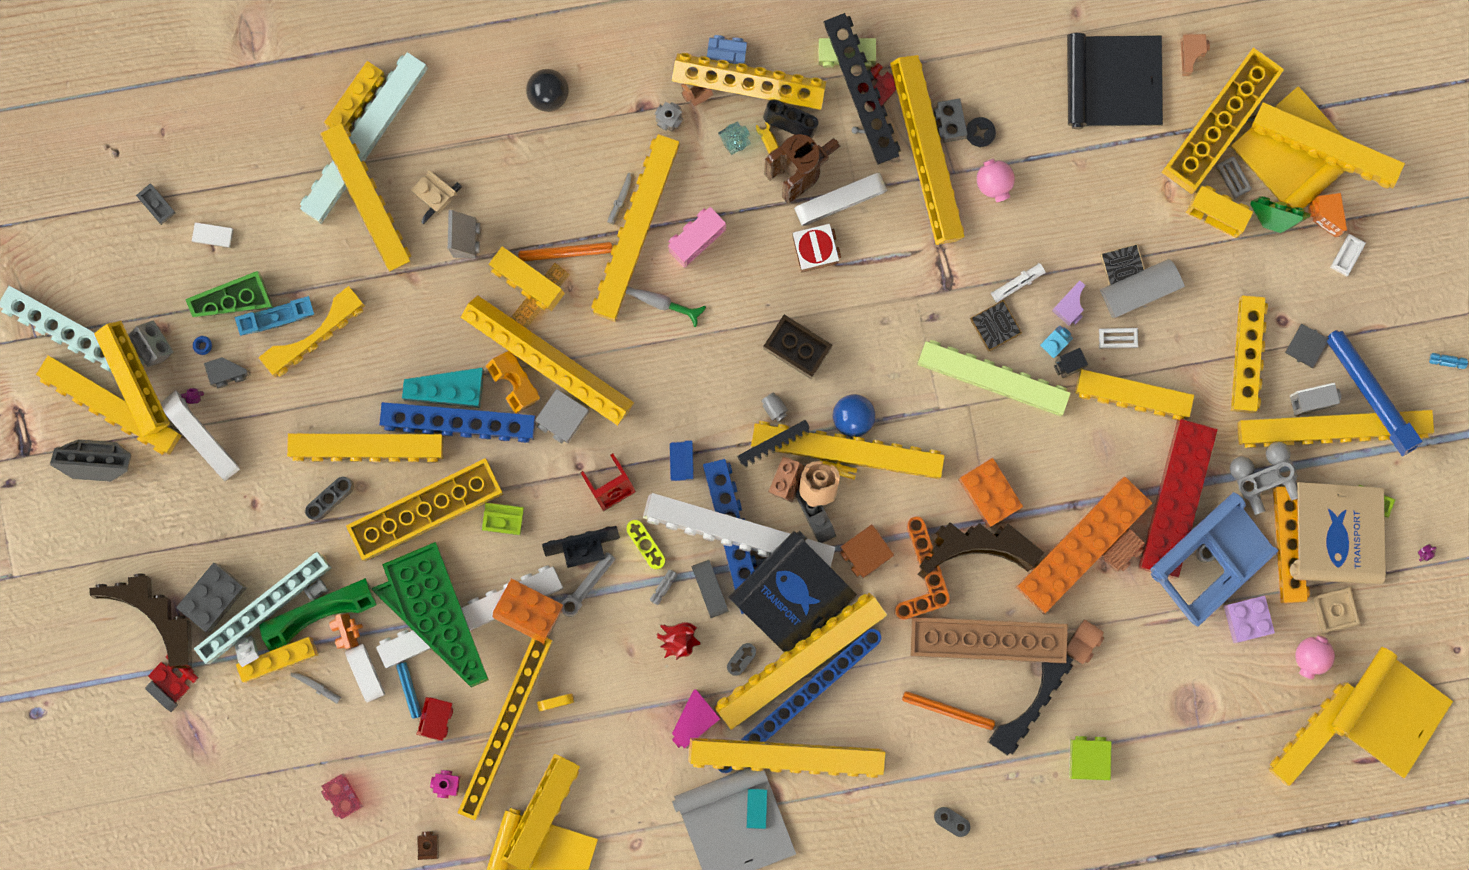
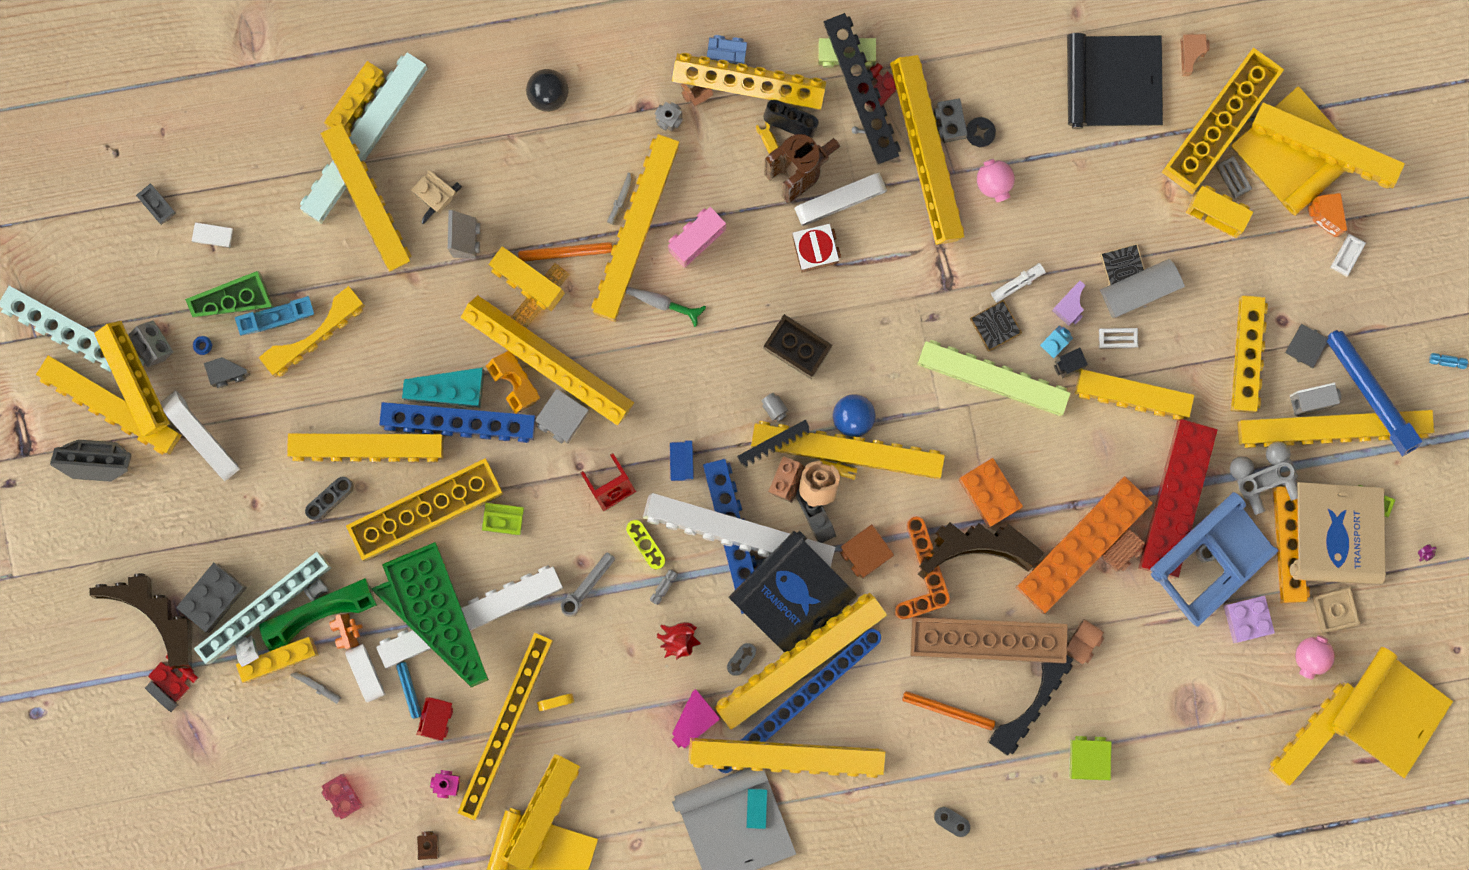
magenta plate [181,388,204,404] -> none
orange brick [492,578,563,644] -> none
black bracket [542,526,620,568] -> none
dark grey beam [691,560,729,618] -> none
clear light blue brick [718,121,751,155] -> none
green slope [1250,196,1311,233] -> none

